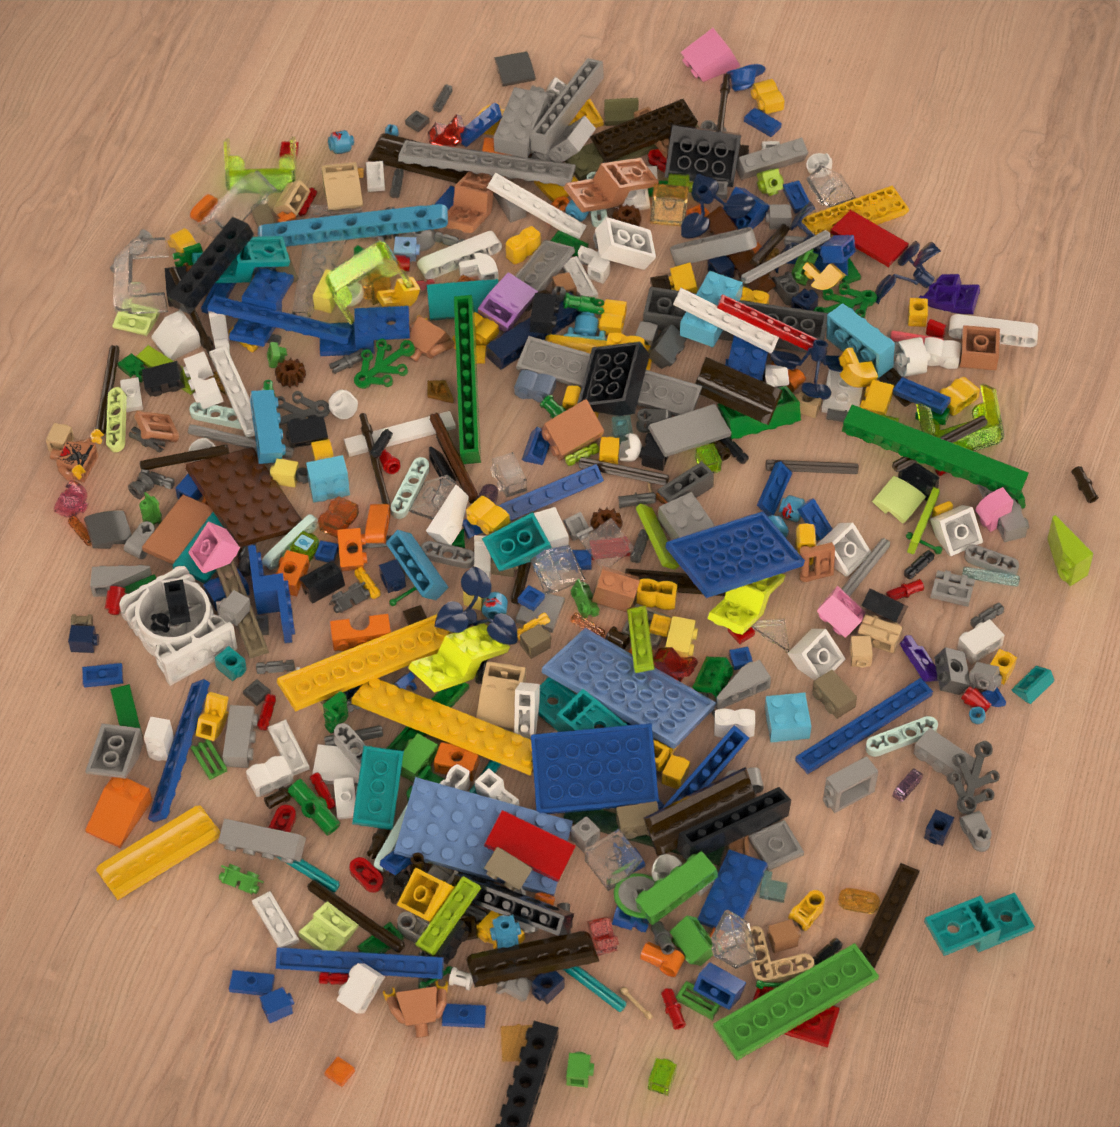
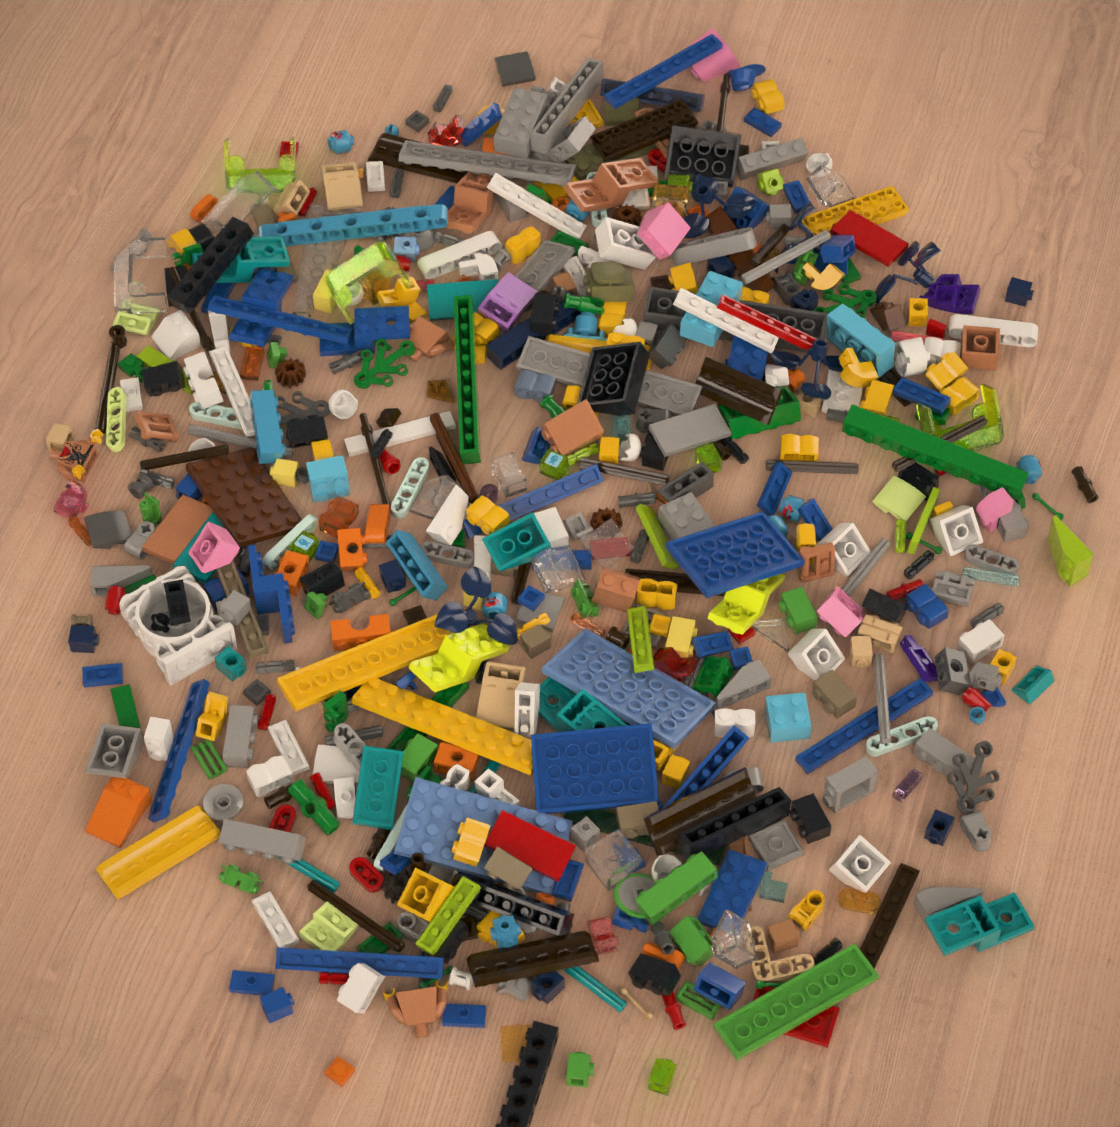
none -> dark brown bush [109,325,127,349]
none -> black brick [188,223,214,252]
none -> light grey dish [203,784,244,820]
none -> clear orange plate [240,347,265,381]
none -> bright green tile [304,591,328,619]
none -> dark brown plate [376,408,402,427]
none -> yellow tile [409,301,427,323]
none -> yellow brick [451,818,490,867]
none -> light grey bush [493,248,511,272]
none -> green tile [526,184,552,204]
none -> clear neon green brick [540,449,570,480]
none -> blue plate [552,860,584,902]
none -> olive brick [583,262,635,302]
none -> dark blue brick [600,78,705,112]
none -> blue plate [604,34,723,109]
none -> white hair [613,318,638,336]
none -> black brick [628,953,681,997]
none -> bright pink slope [637,202,691,260]
none -> dark grey axle [683,656,704,689]
none -> blue plate [692,631,734,658]
none -> bright green brick [778,587,818,634]
none -> yellow brick [780,434,819,461]
none -> black brick [789,793,831,844]
none -> white slope [829,835,891,893]
none -> reddish brown slope [870,301,906,331]
none -> light grey axle [874,653,891,744]
none -> lime axle [895,519,906,554]
none -> blue brick [905,584,949,629]
none -> light grey slope [914,887,983,923]
none -> yellow brick [925,352,968,392]
none -> dark blue brick [1005,277,1034,307]
none -> dark azure head [1016,455,1042,484]
none -> green hinge [1032,493,1064,520]

